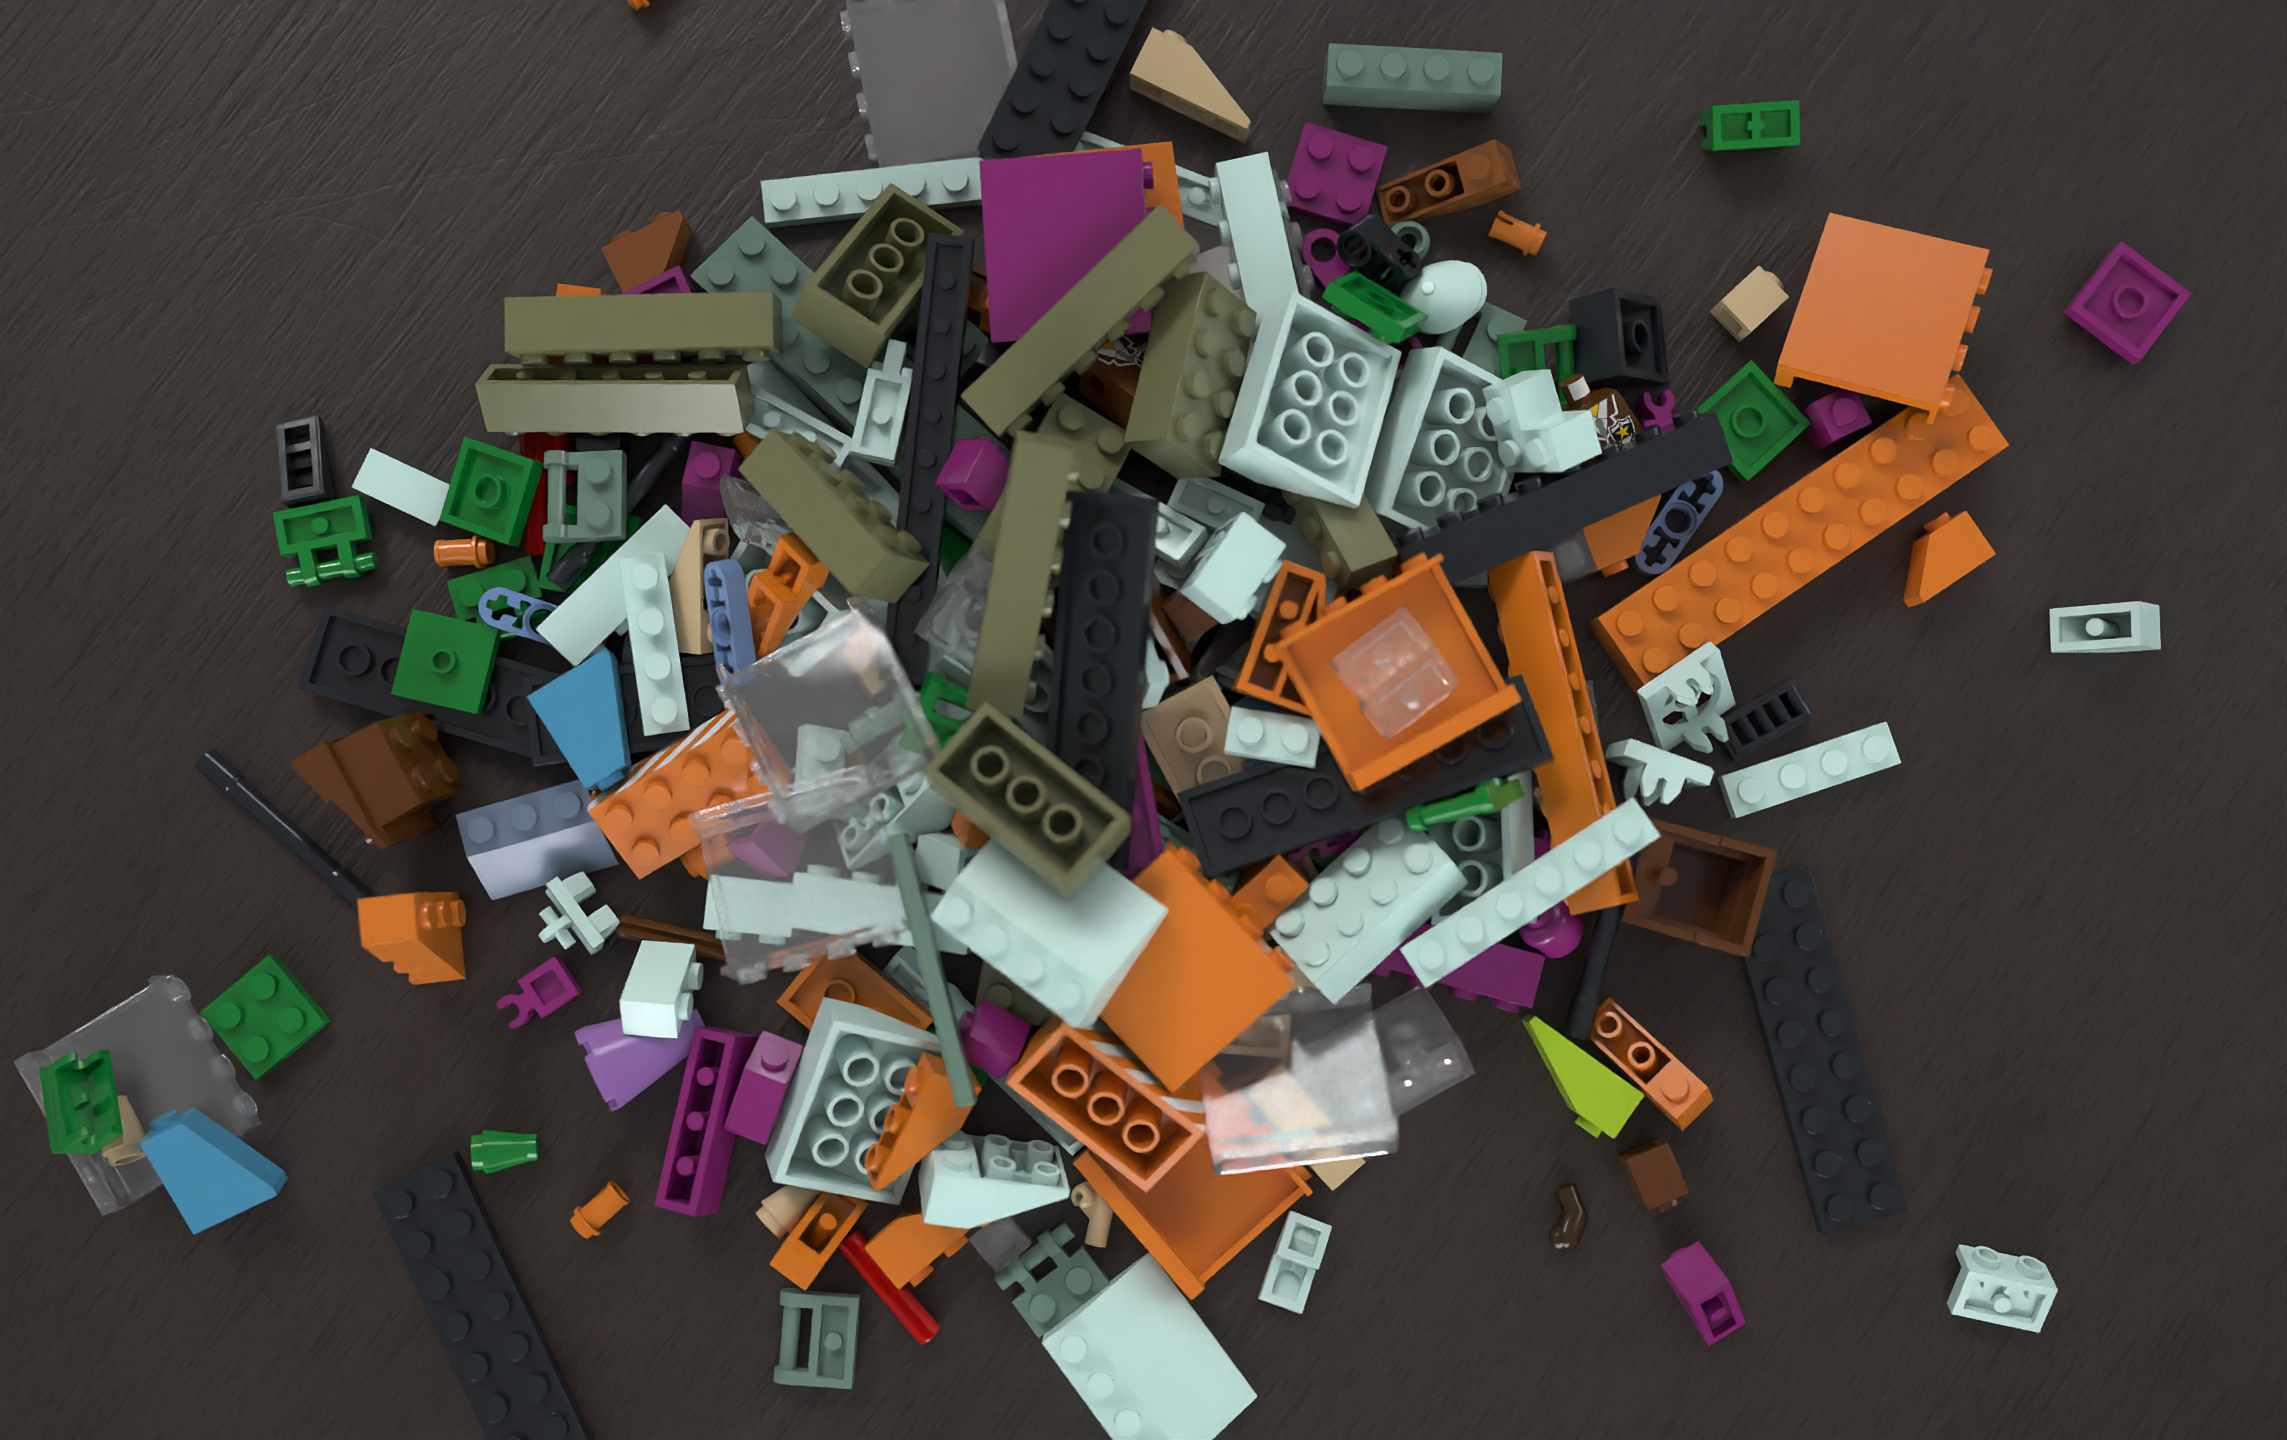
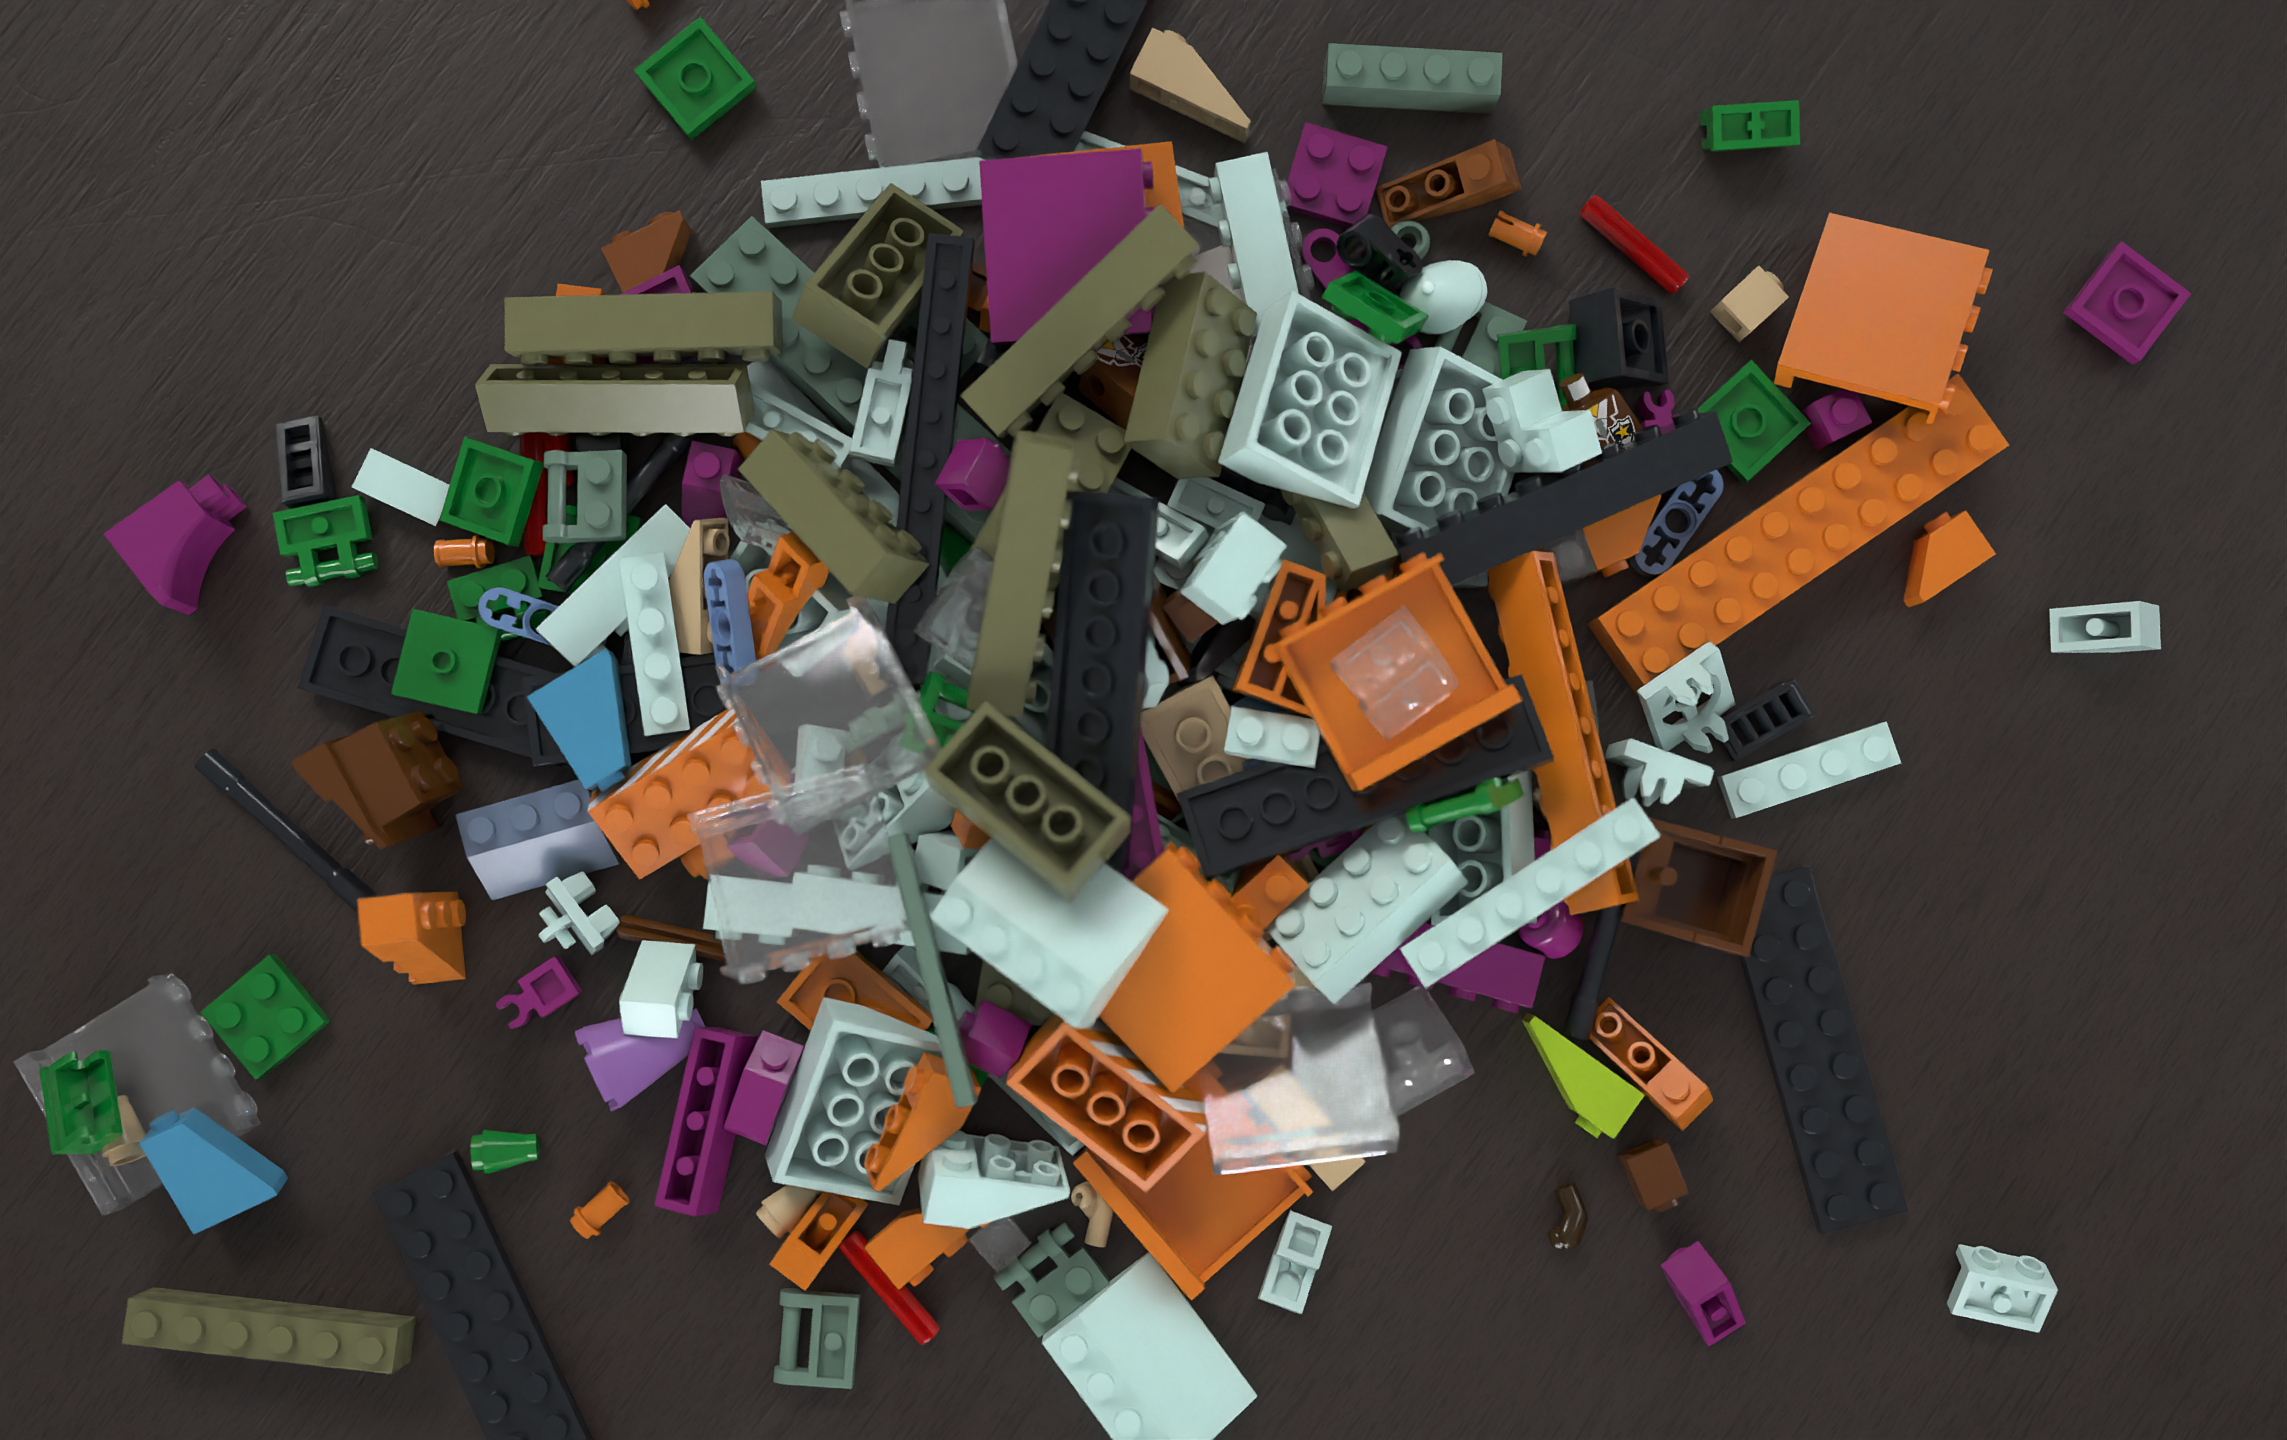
none -> magenta hips [104,474,247,615]
none -> olive brick [122,1287,417,1374]
none -> green plate [634,17,757,140]
none -> red axle [1580,195,1689,294]

